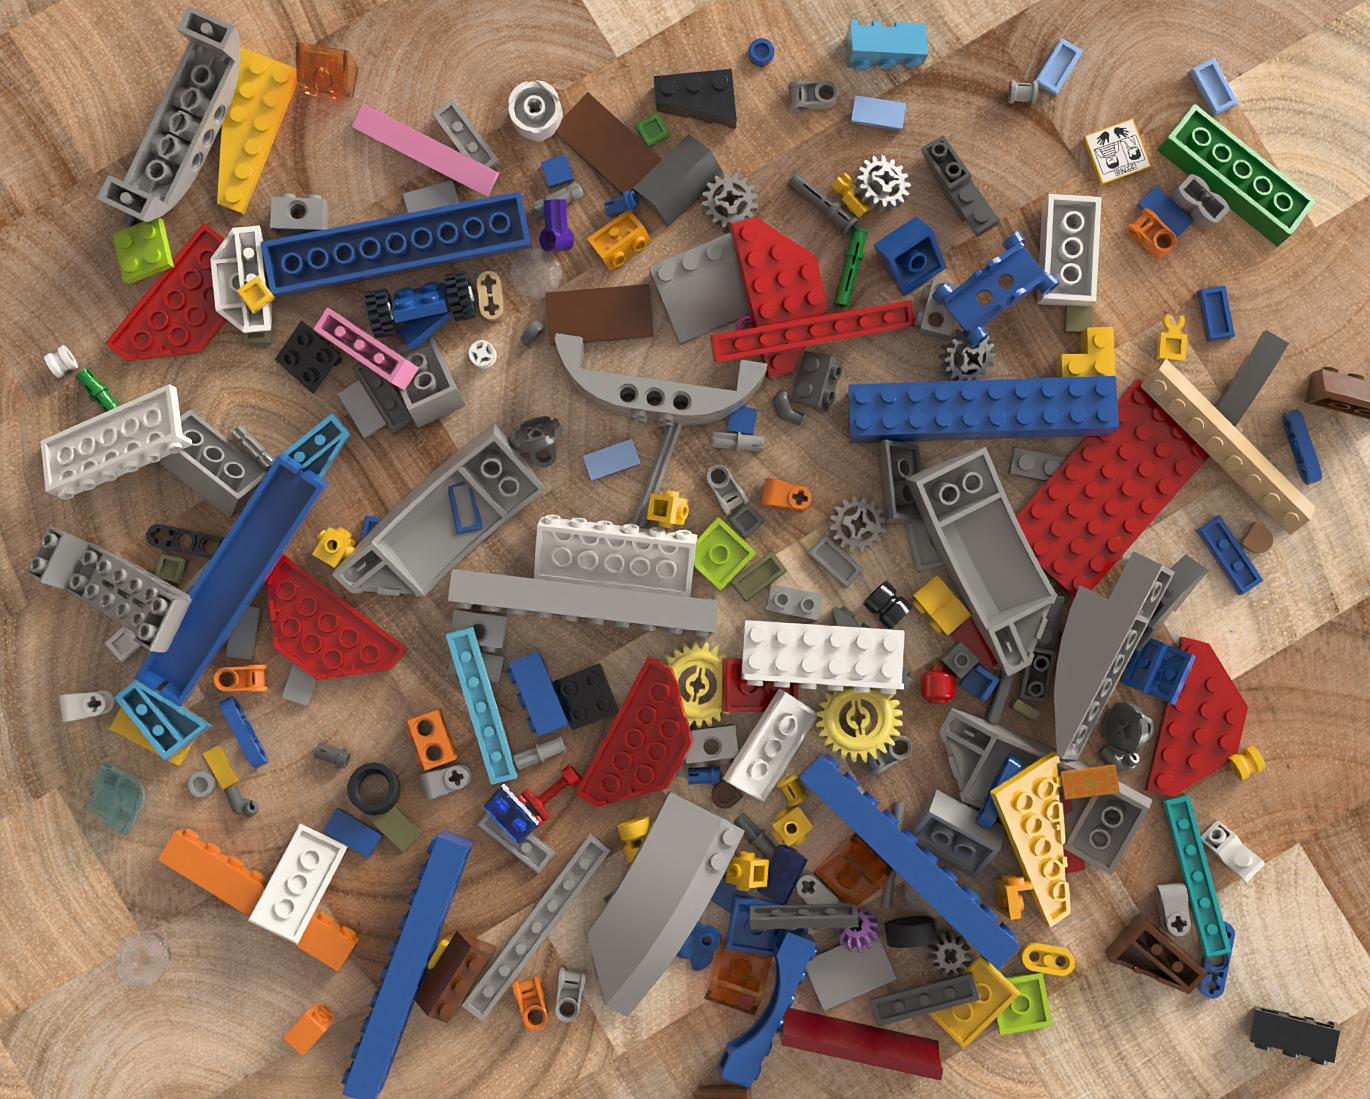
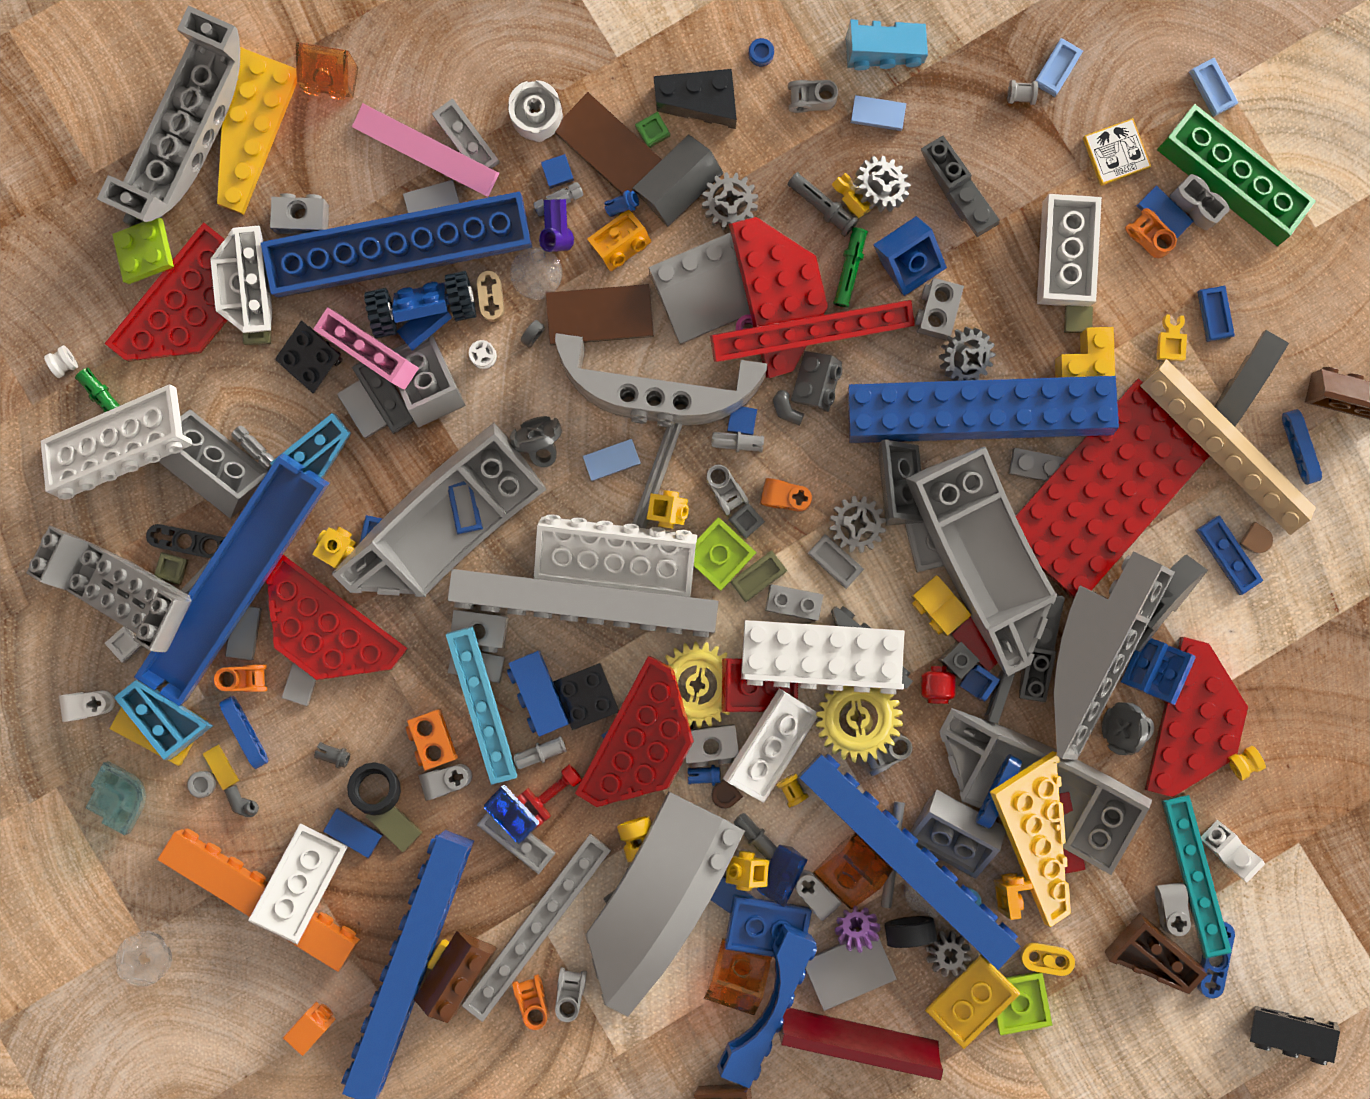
yellow tile [236,276,275,314] -> none
blue plate [676,921,721,971] -> none
dark grey plate [750,903,858,931] -> none
yellow brick [771,805,814,847] -> none
black wheel [862,580,913,630] -> none
dark grey plate [869,971,981,1027] -> none
blue piece [932,231,1060,348] -> none
olive tile [1008,698,1041,721] -> none
orange tile [1061,764,1120,800] -> none
dark grey arm [1098,745,1140,770] -> none

